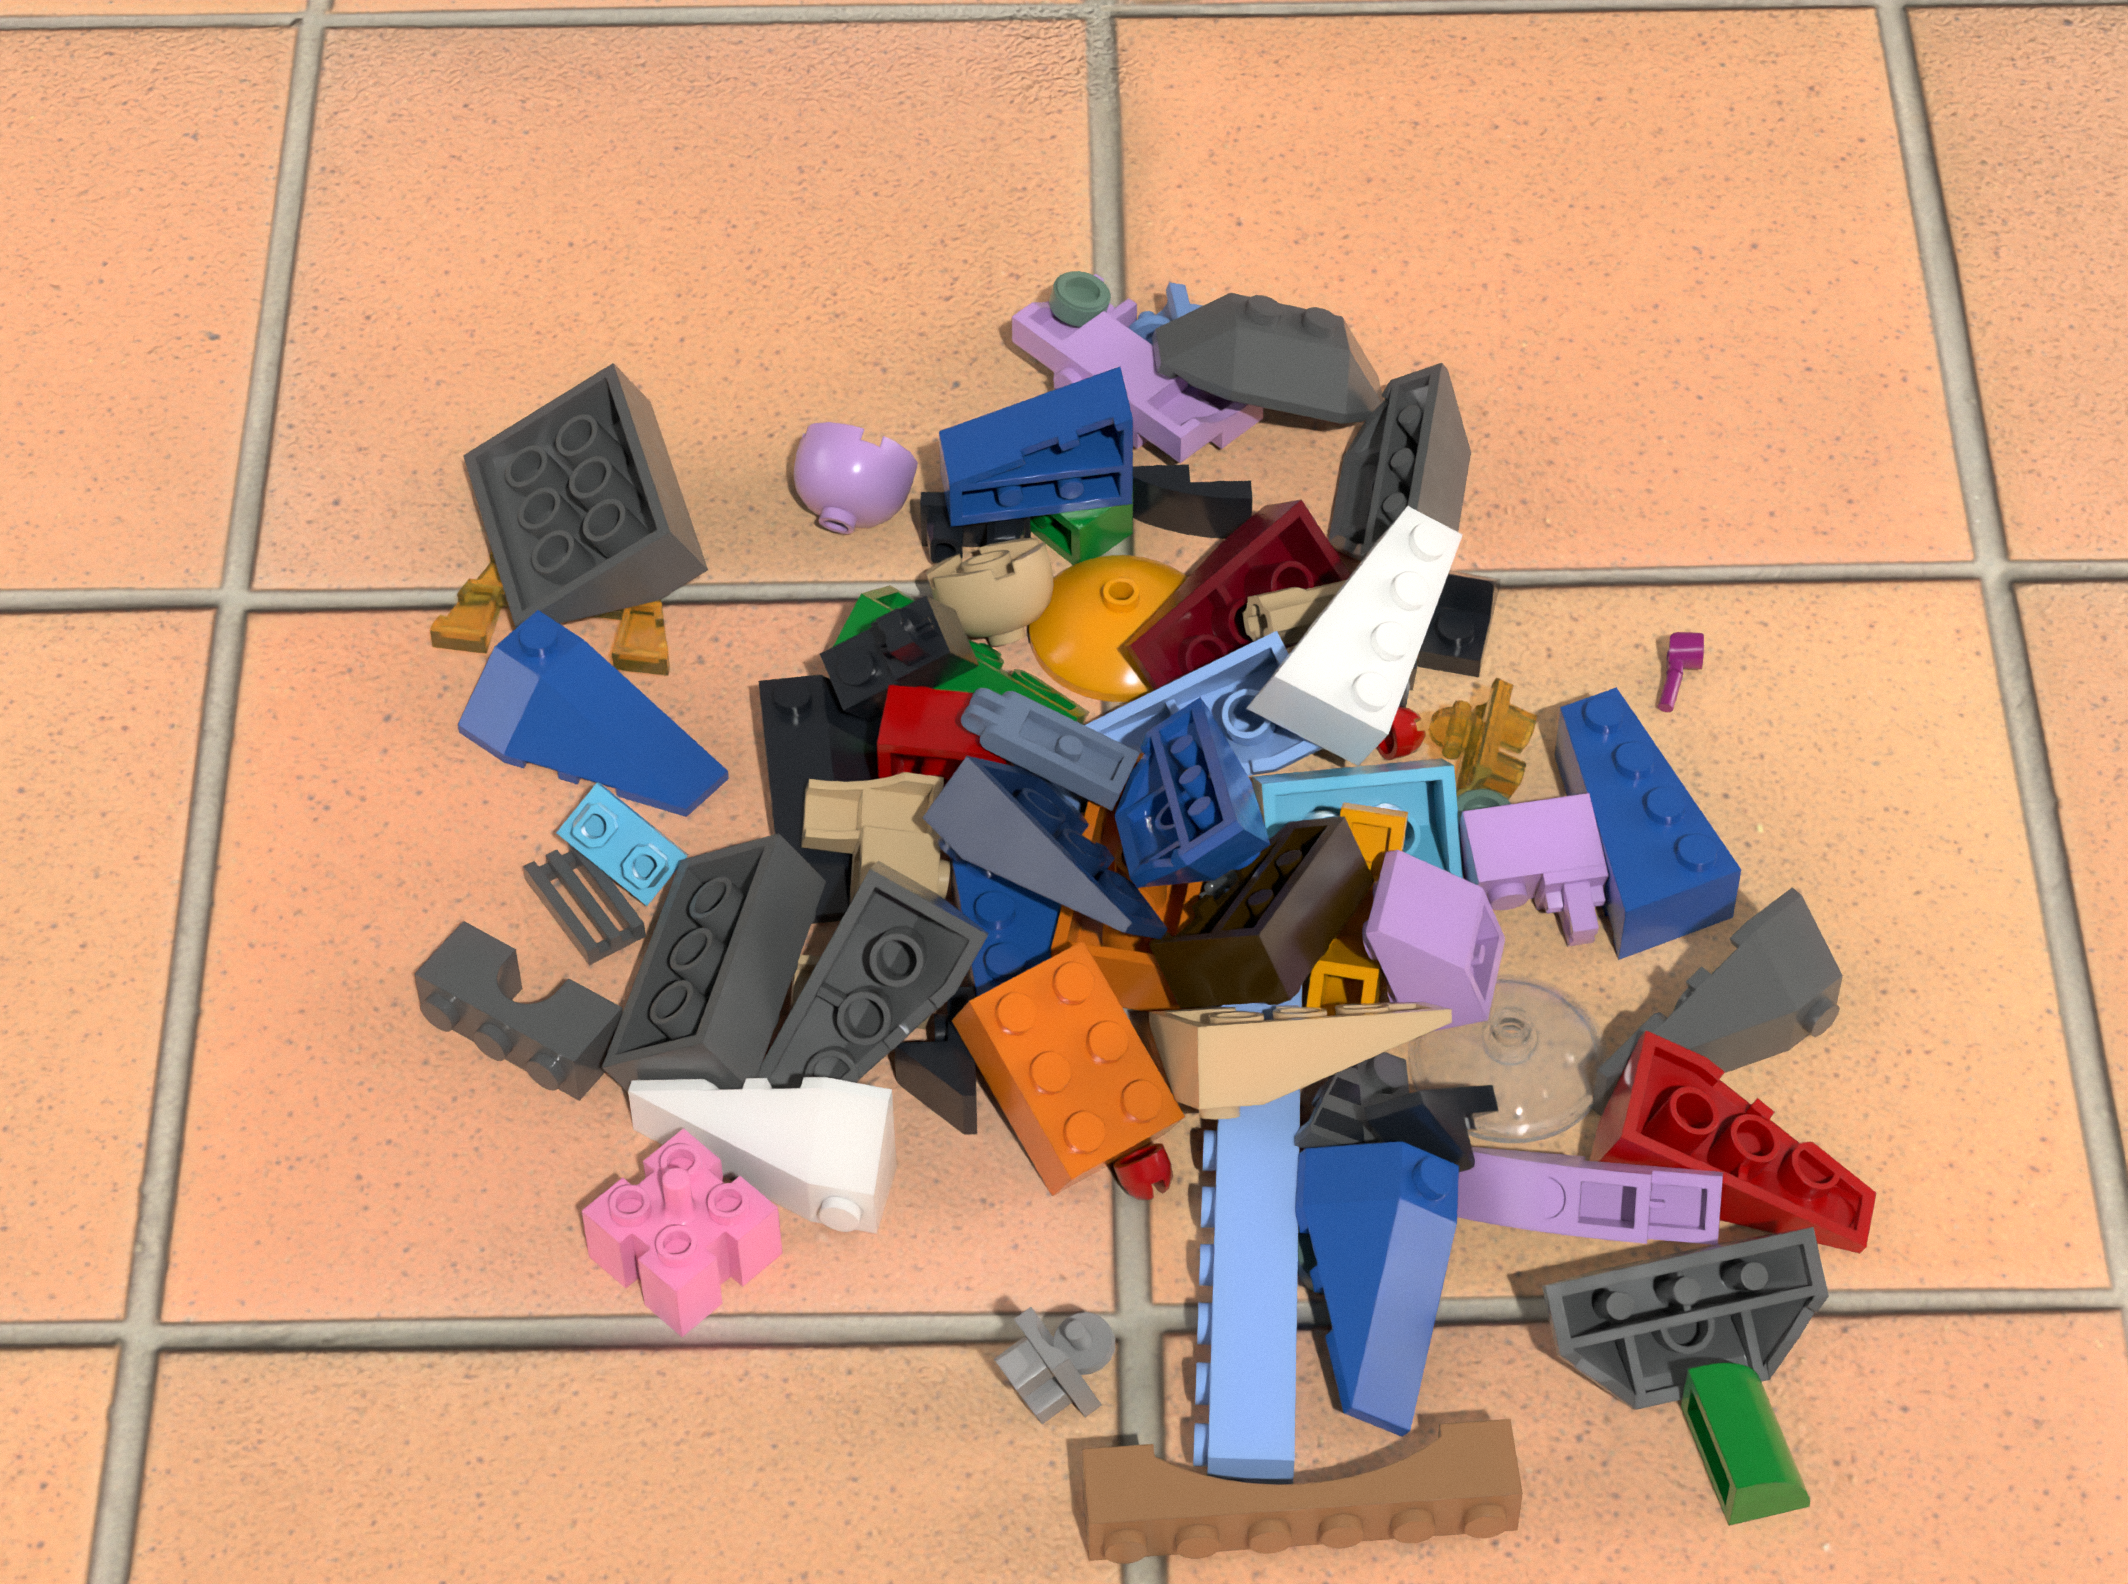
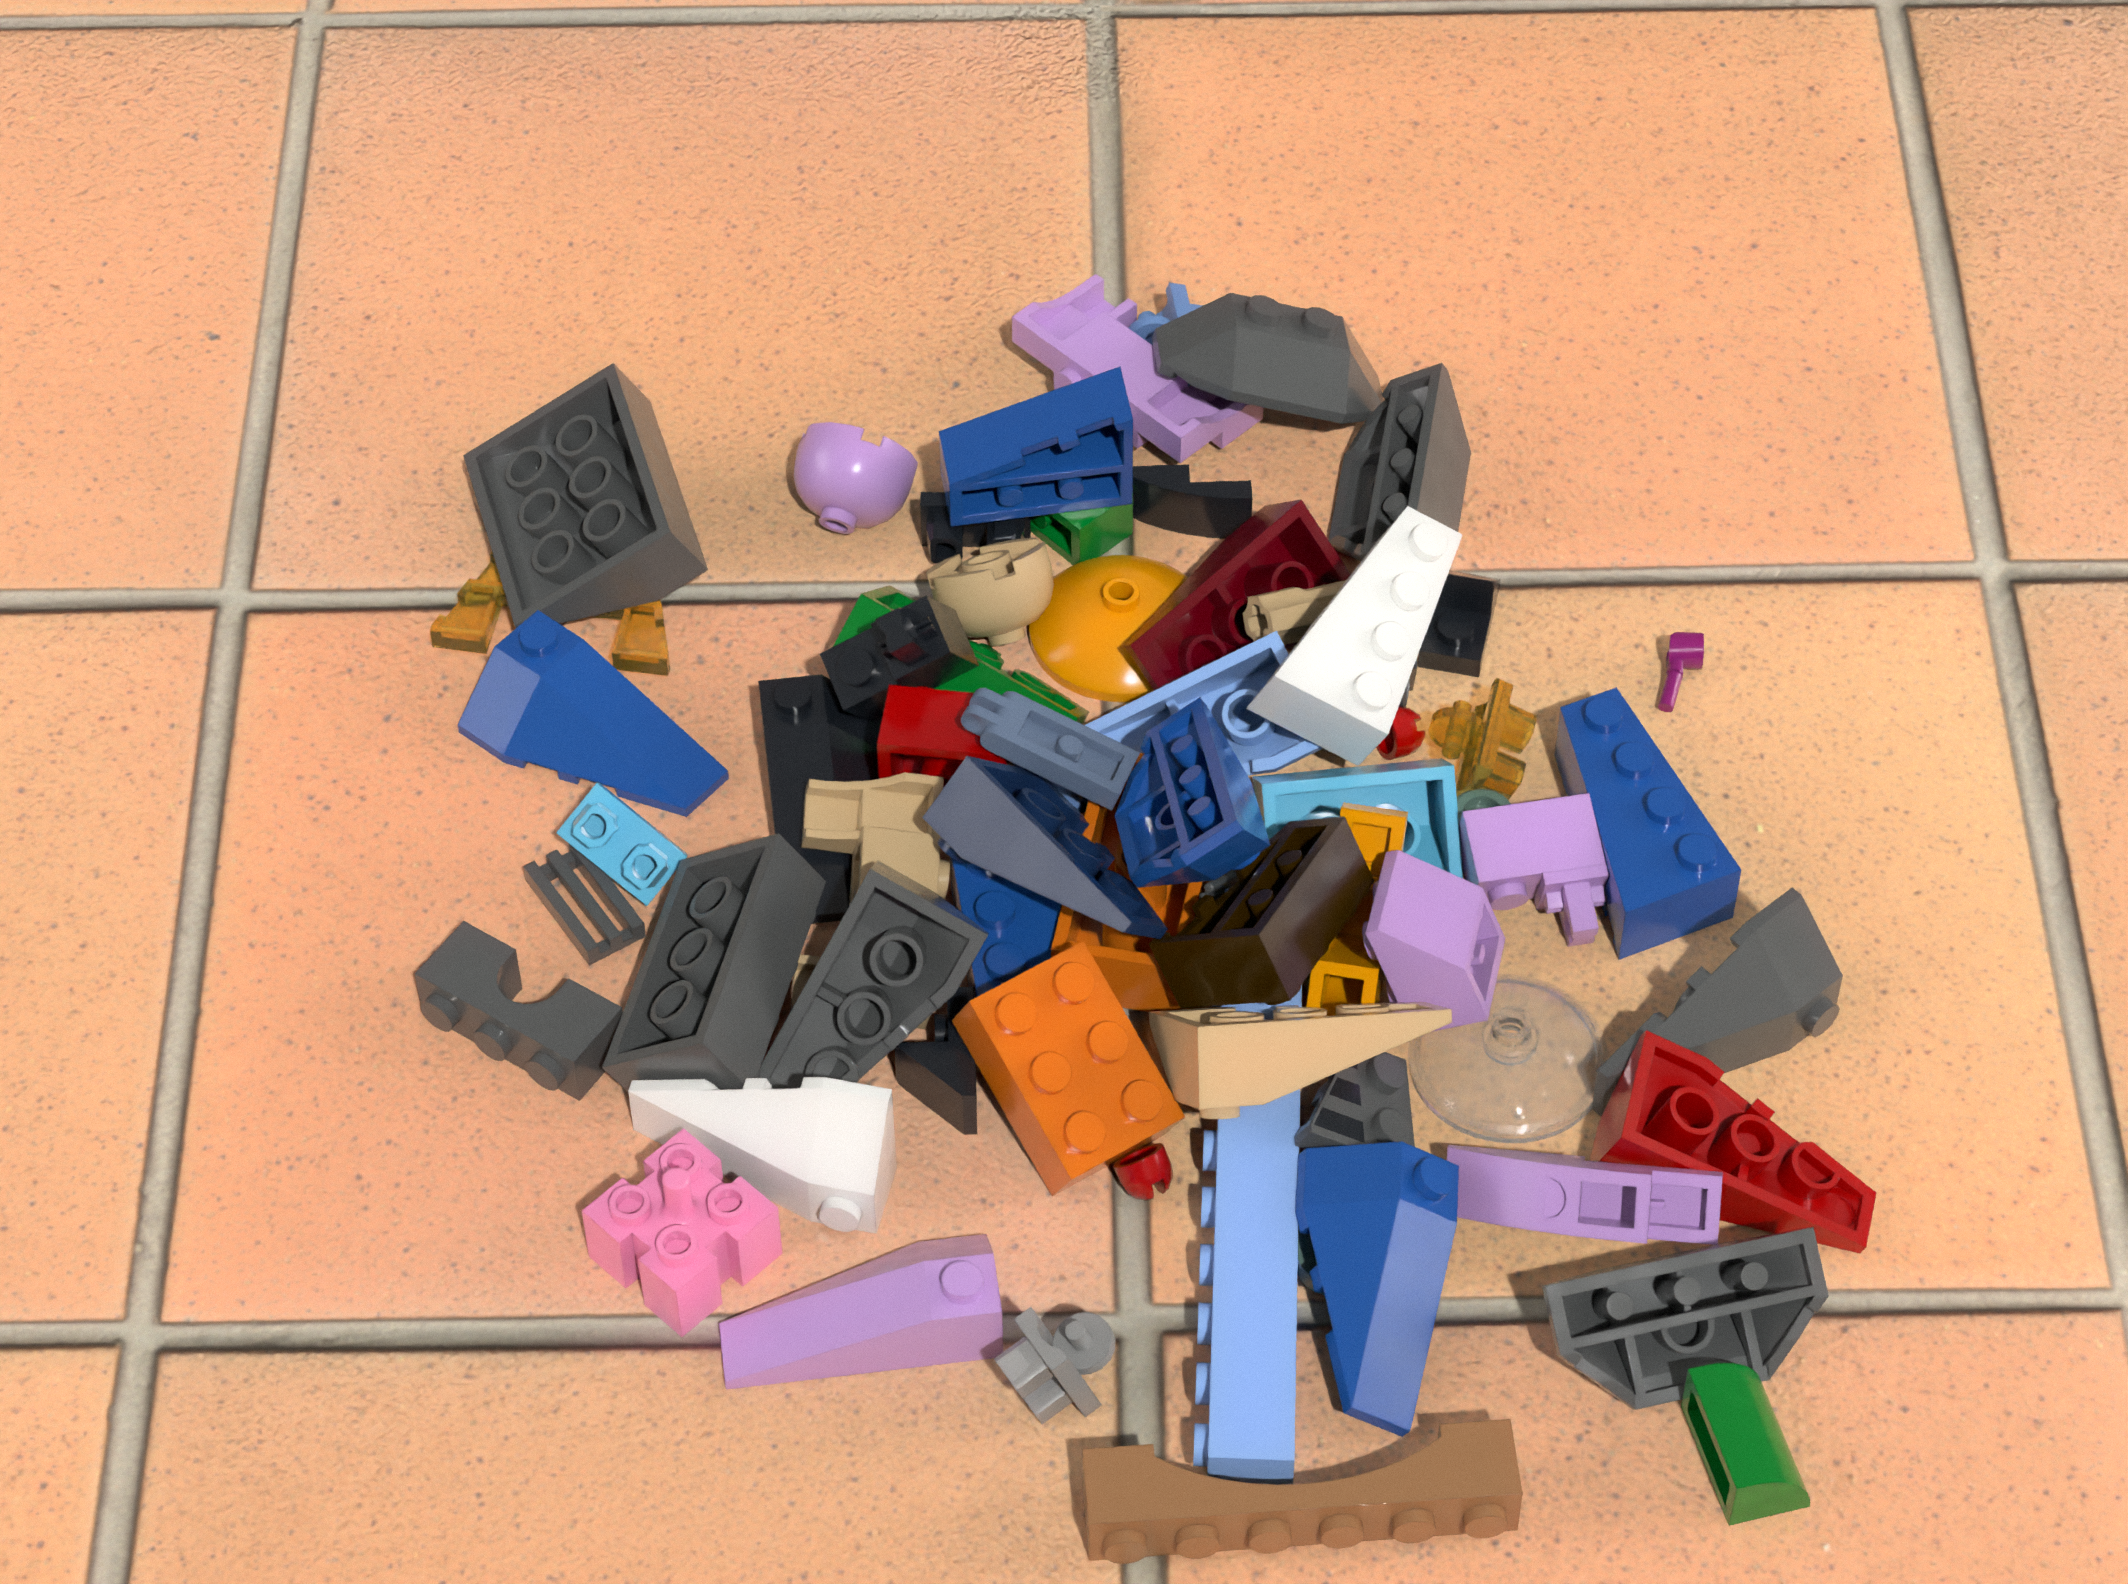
sand green tile [1049,271,1111,327] -> none
black slope [1364,1085,1499,1172] -> none
none -> lavender wedge [719,1234,1003,1390]

